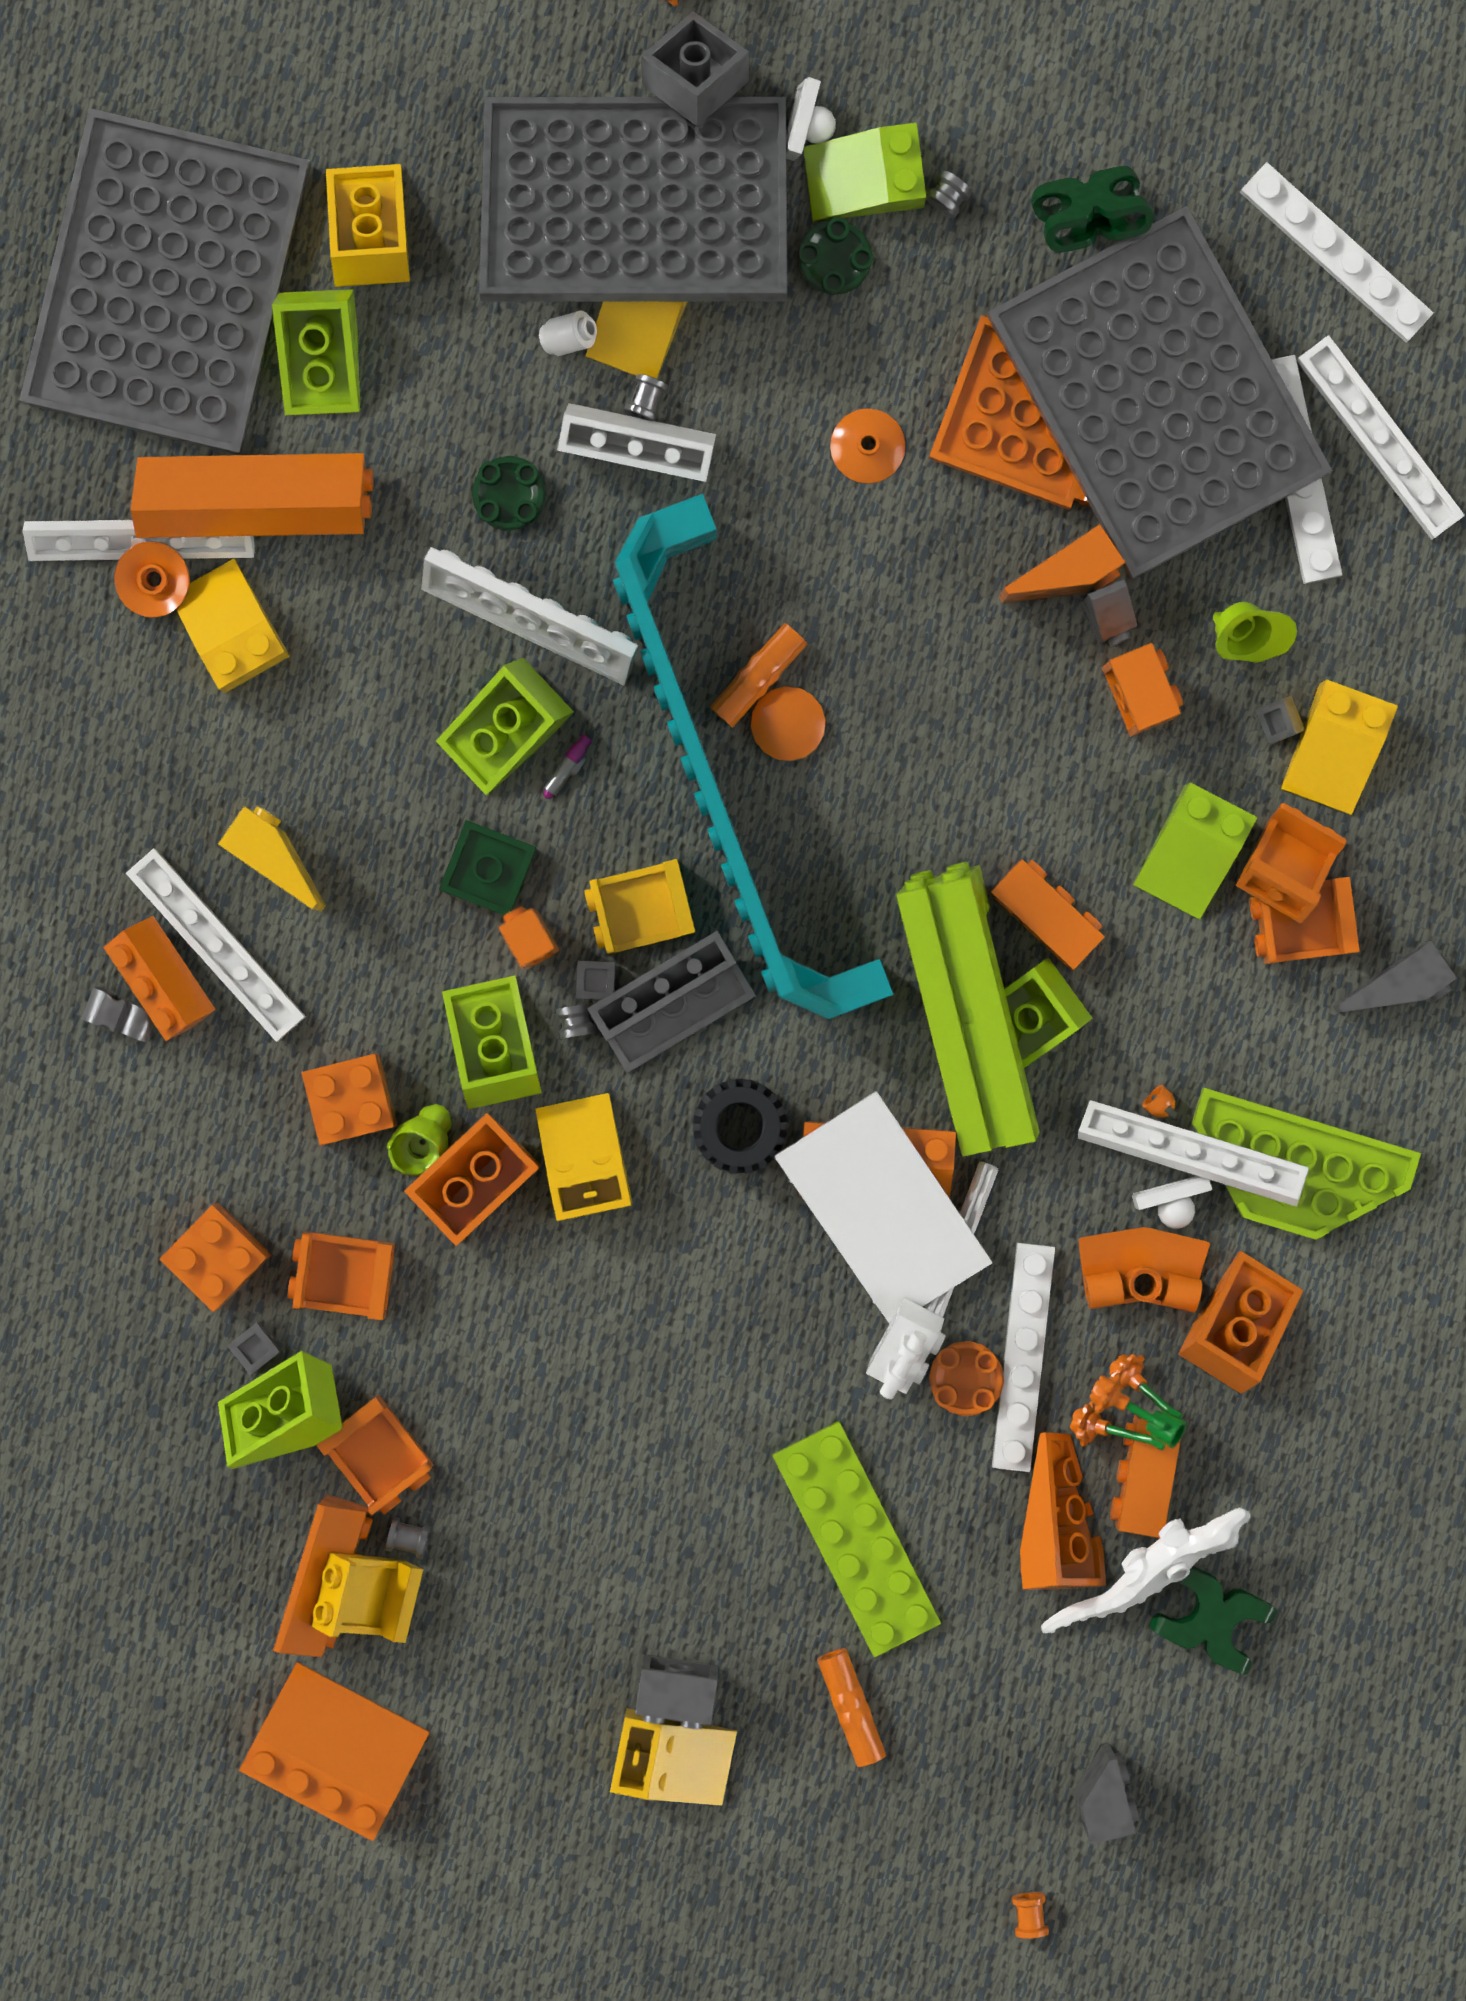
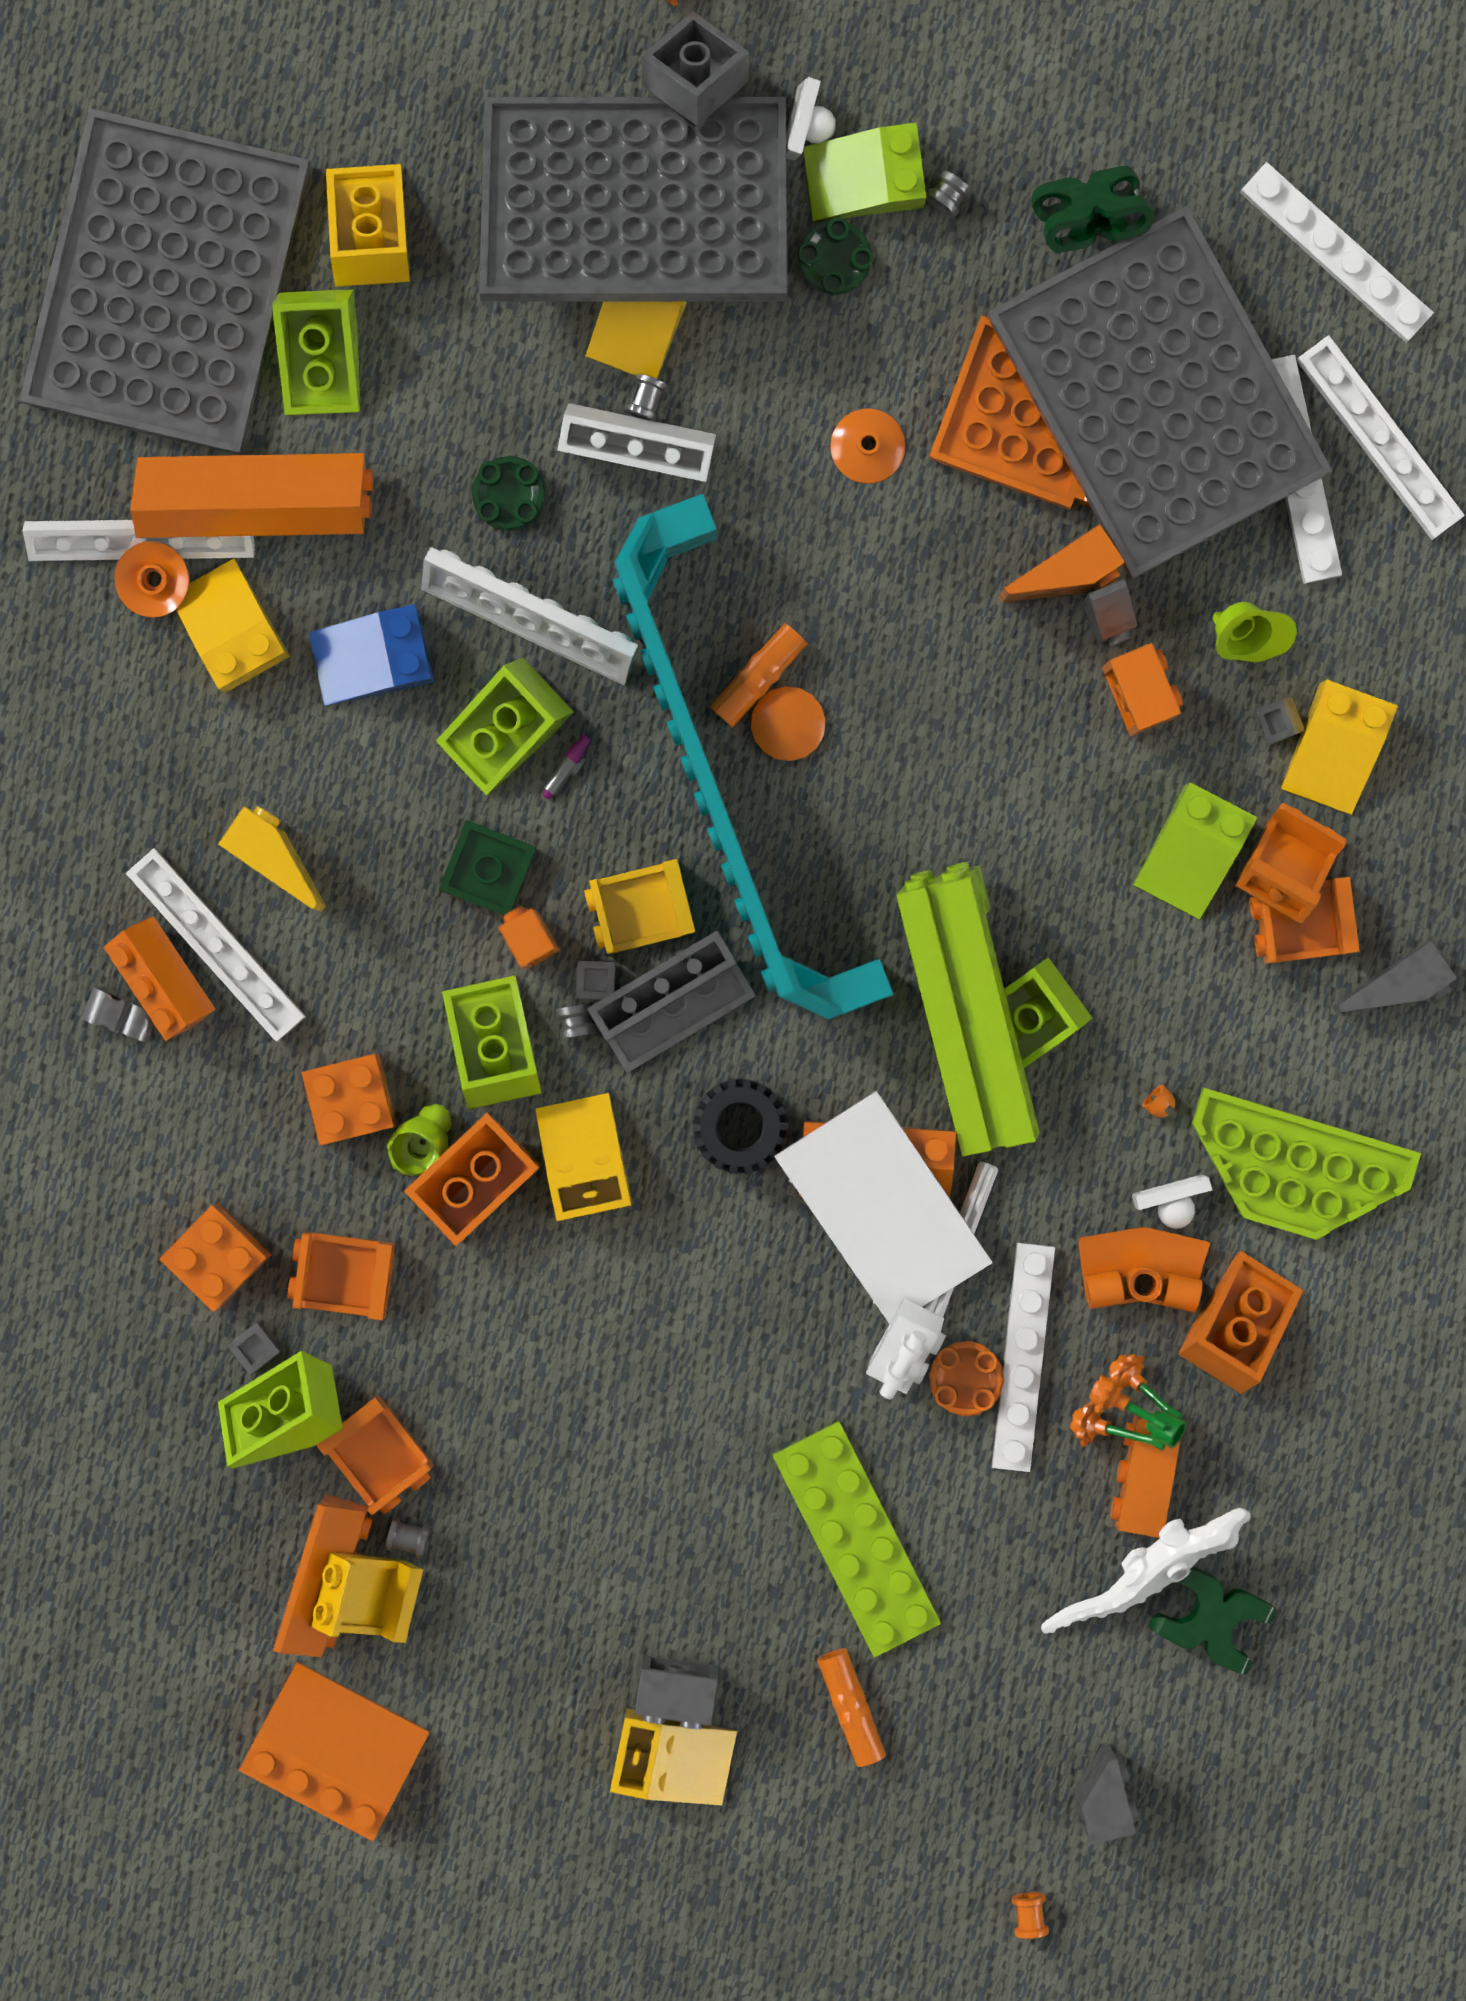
white brick [539,310,597,356] -> none
orange brick [989,859,1105,970] -> none
orange wedge [1020,1432,1106,1590] -> none
white plate [1078,1100,1309,1207] -> none
none -> slope [309,604,435,706]

